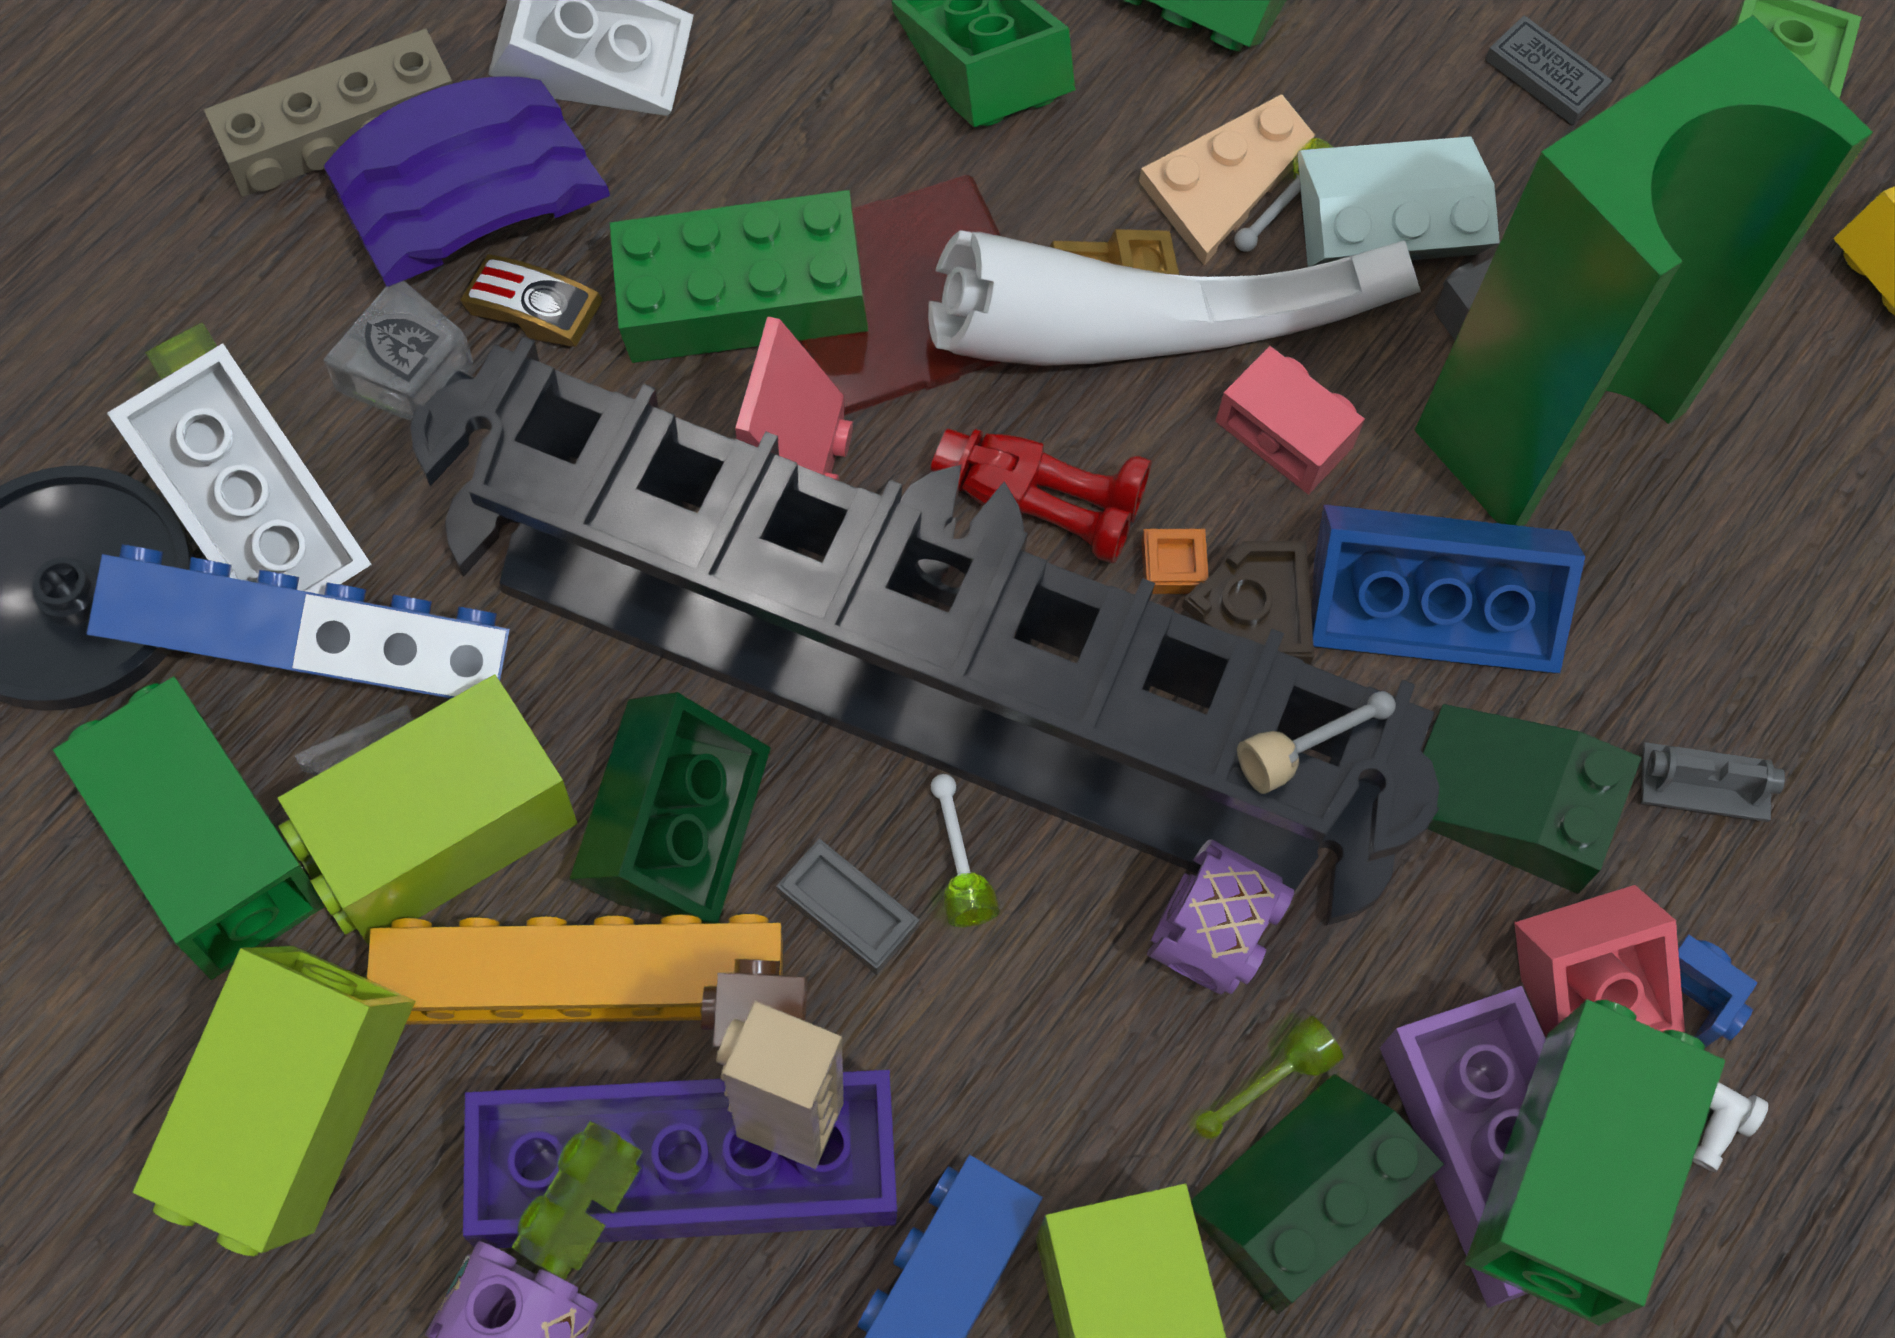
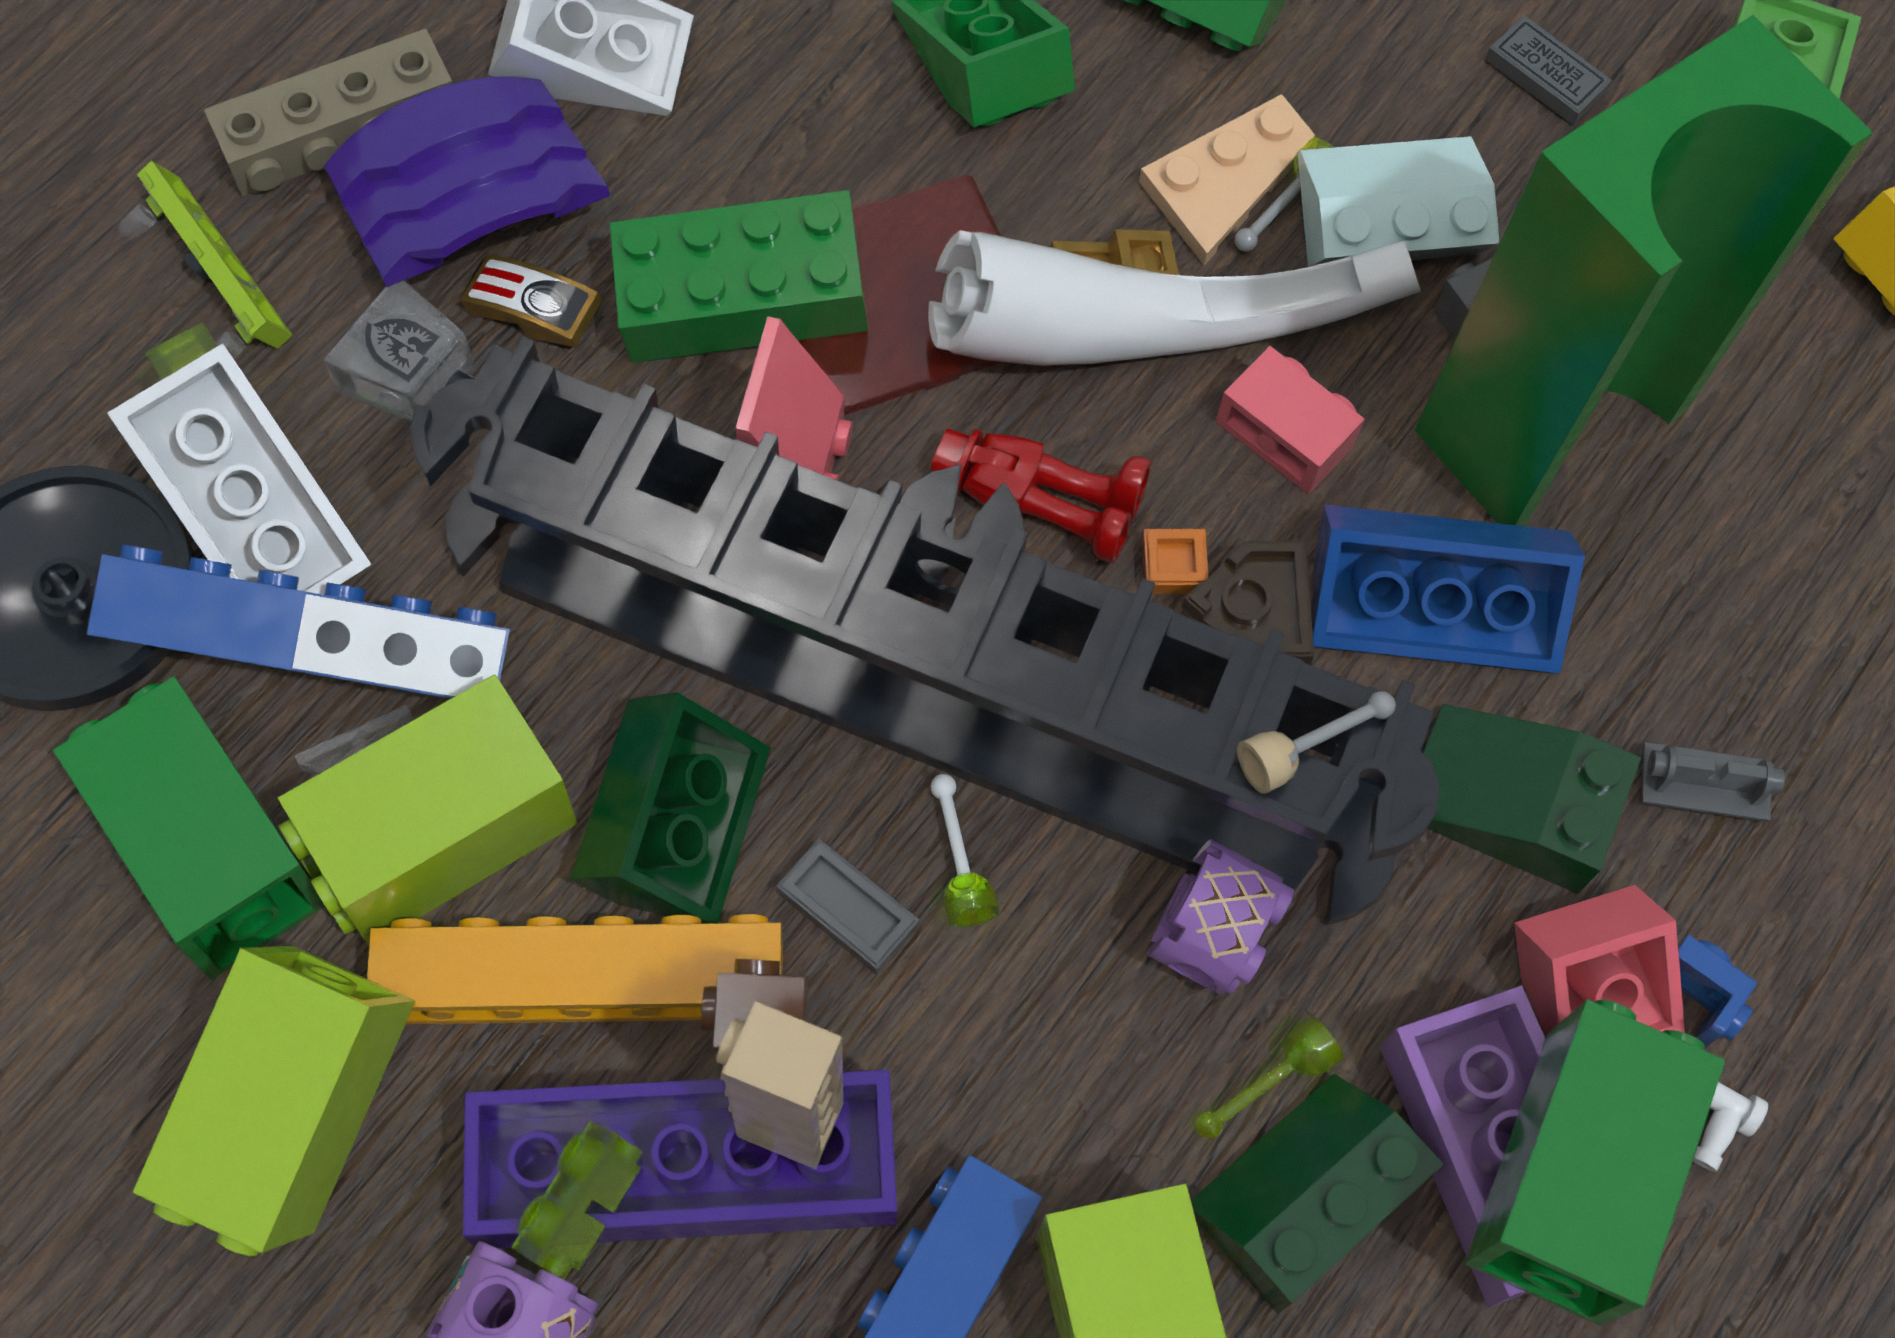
none -> lime piece [118,161,292,359]

